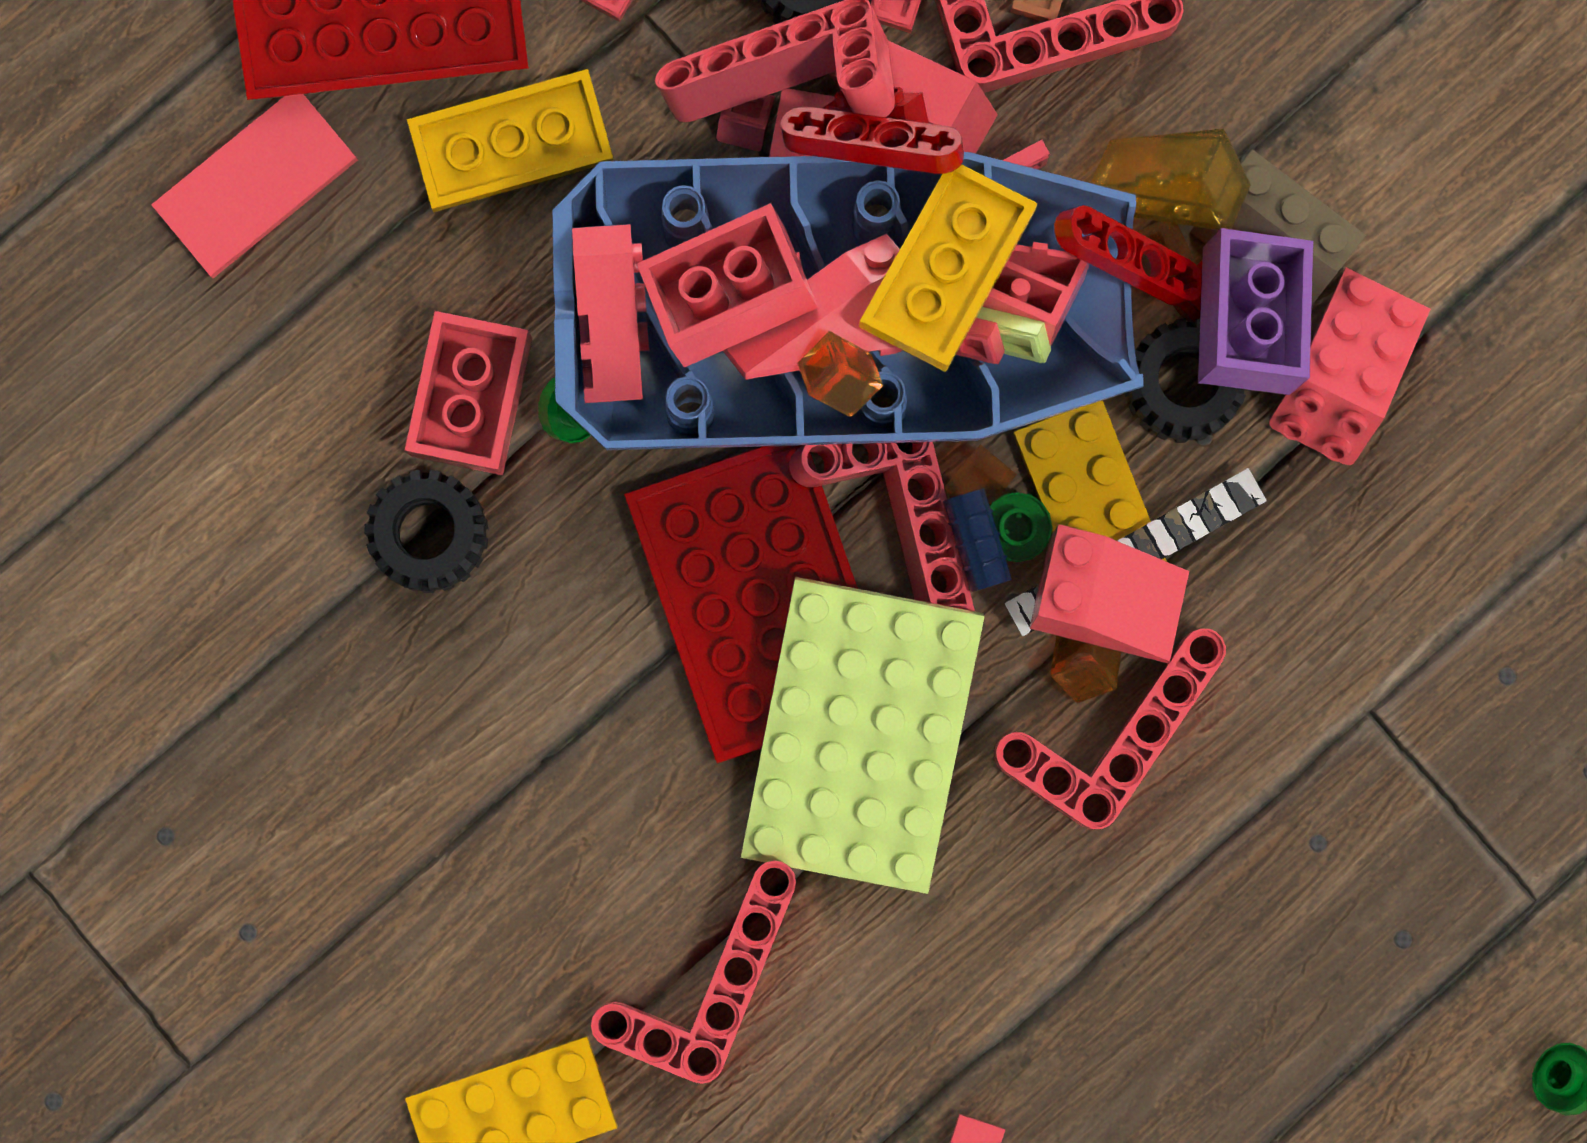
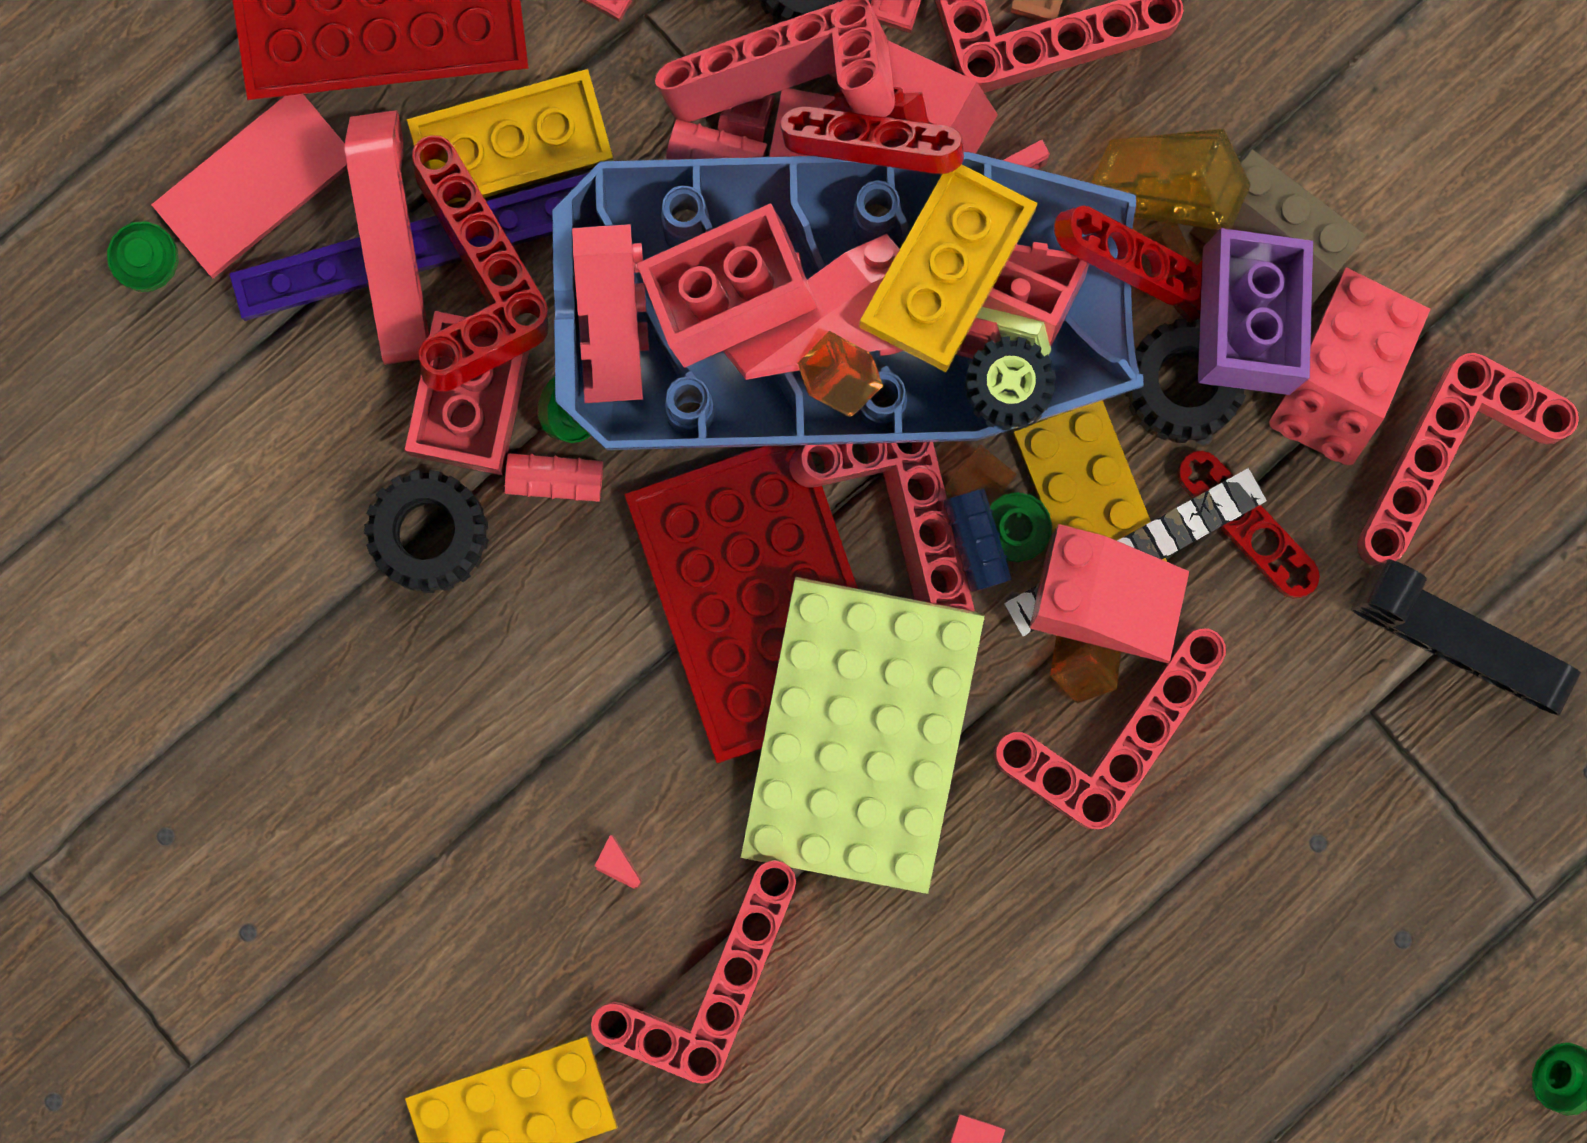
none -> green plate [107,221,179,292]
none -> dark purple plate [229,173,588,321]
none -> coral beam [345,110,429,365]
none -> red beam [412,135,548,392]
none -> coral axle [505,453,603,502]
none -> coral slope [595,835,642,889]
none -> coral axle [666,119,768,160]
none -> black wheel [965,336,1056,431]
none -> red beam [1177,451,1320,599]
none -> black beam [1351,559,1581,716]
none -> coral beam [1357,353,1579,566]

